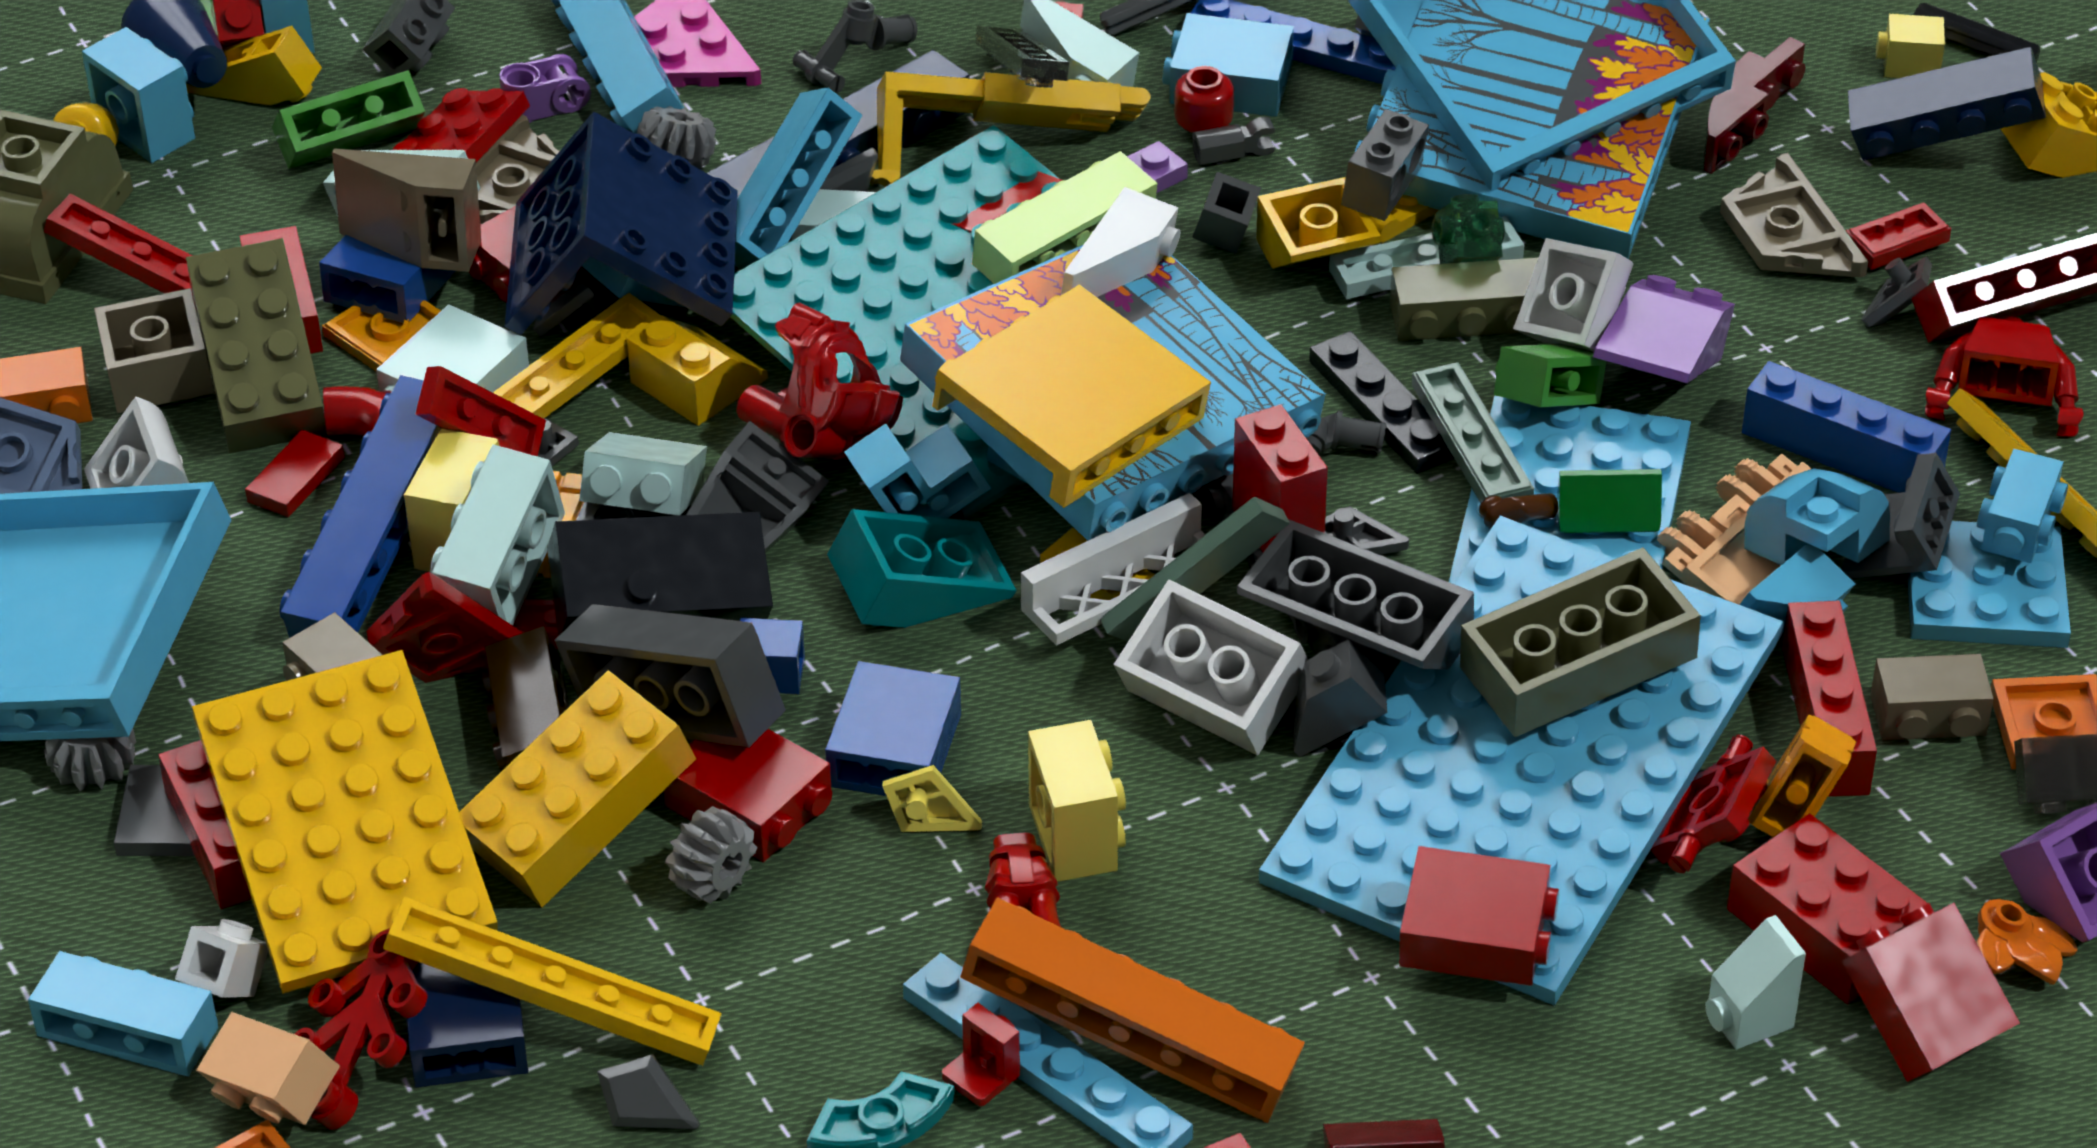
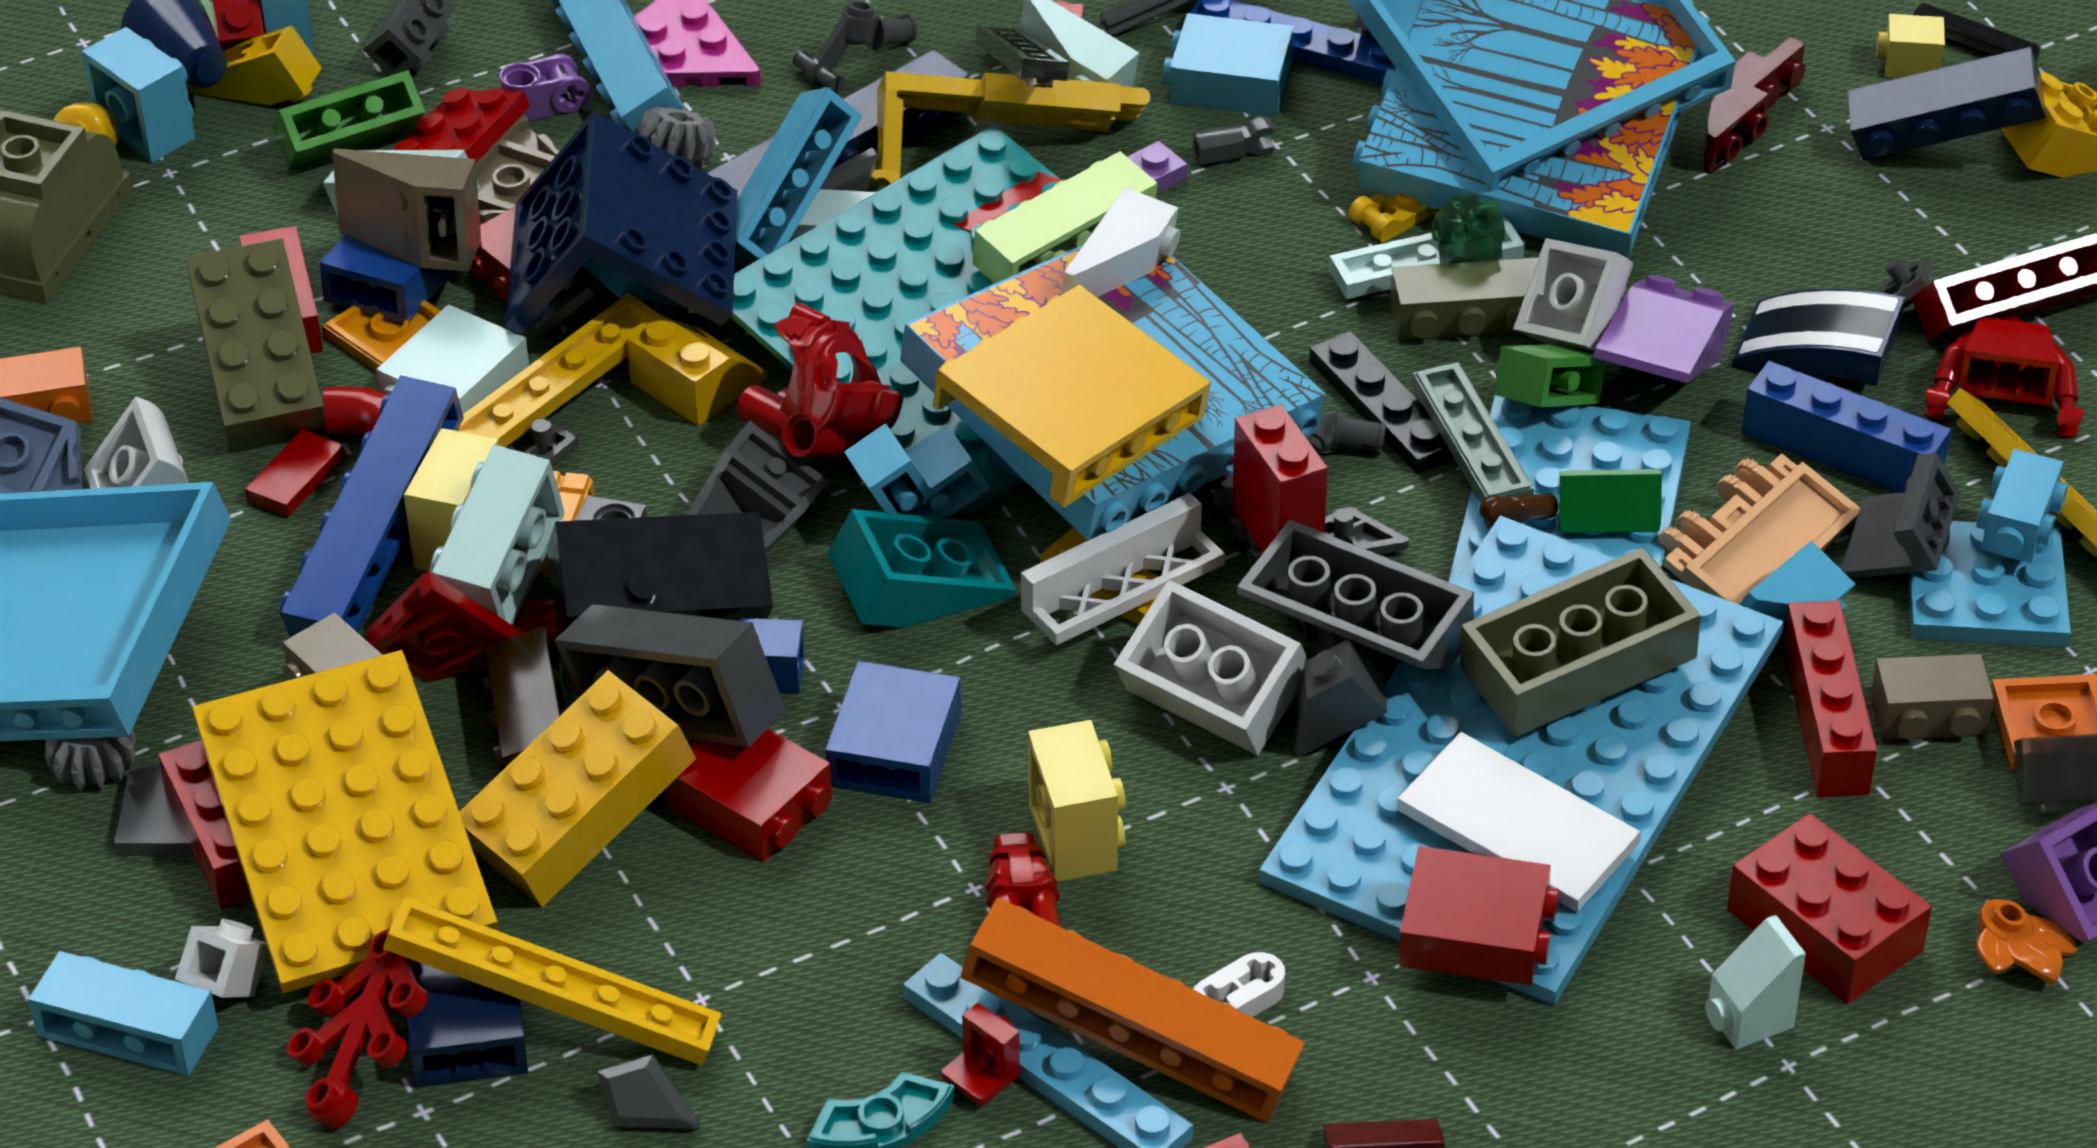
red plate [44,193,196,308] -> none
dark tan brick [94,288,214,413] -> none
light nougat brick [196,1012,340,1125] -> none
red plate [415,366,546,457] -> none
light aqua brick [579,432,707,515] -> none
light grey gear [665,806,757,904] -> none
light yellow piece [883,765,982,832] -> none
sand green tile [1100,497,1290,641] -> none
red head [1174,66,1234,133] -> none
dark grey brick [1192,172,1261,254] -> none
yellow slope [1256,177,1381,269] -> none
dark grey brick [1341,109,1429,221] -> none
red plate [1650,734,1777,874] -> none
dark tan wing [1720,153,1868,277] -> none
medium azure brick [1744,468,1890,565] -> none
light orange brick [1748,714,1856,837] -> none
brick [1842,903,2020,1082] -> none
red plate [1846,202,1951,270] -> none
none -> white beam [1193,952,1285,1017]
none -> white tile [1397,732,1640,912]
none -> slope [1732,289,1905,386]

